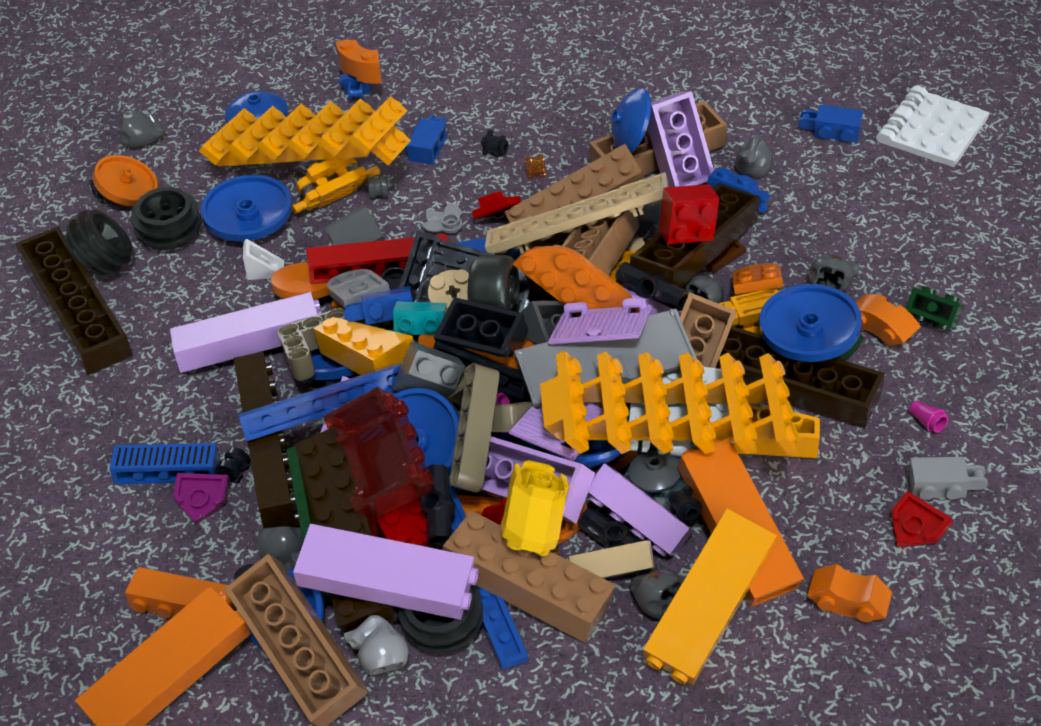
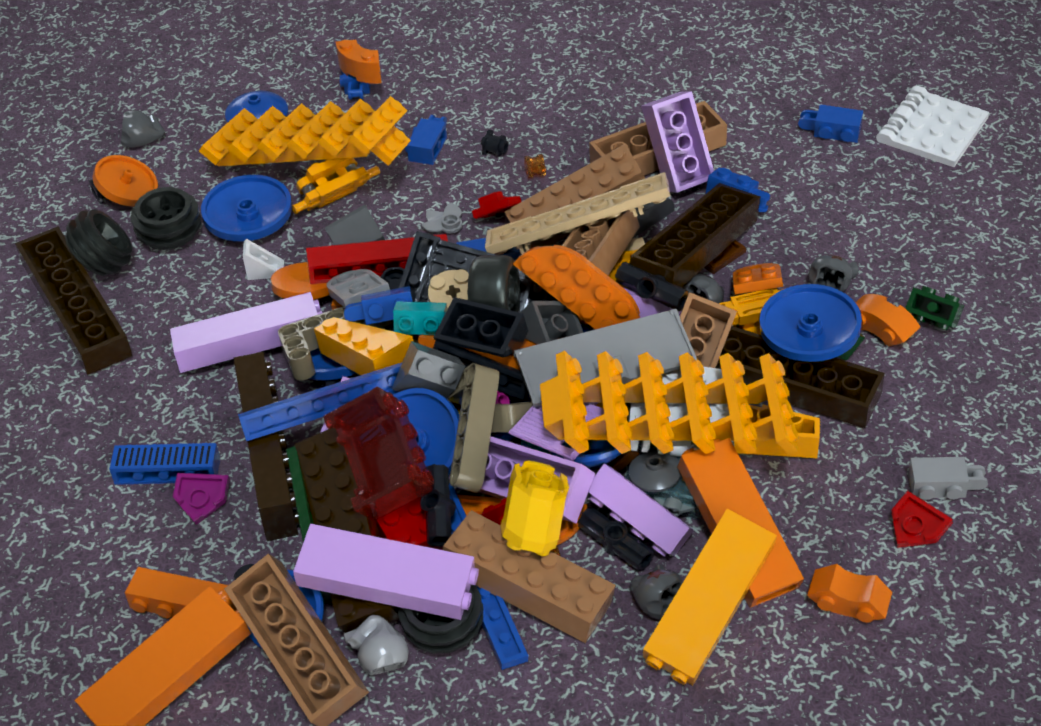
black wheel [215,447,251,483] -> none
dark grey piece [256,527,303,570] -> none
dark grey wheel [368,176,388,199] -> none
lavender window [548,297,652,345] -> none
tan tile [569,540,655,579] -> none
blue dish [611,88,651,153] -> none
red brick [659,184,719,244] -> none
black brick [667,486,702,522] -> none
dark grey piece [735,134,773,178] -> none
dark pink cone [909,400,948,433] -> none

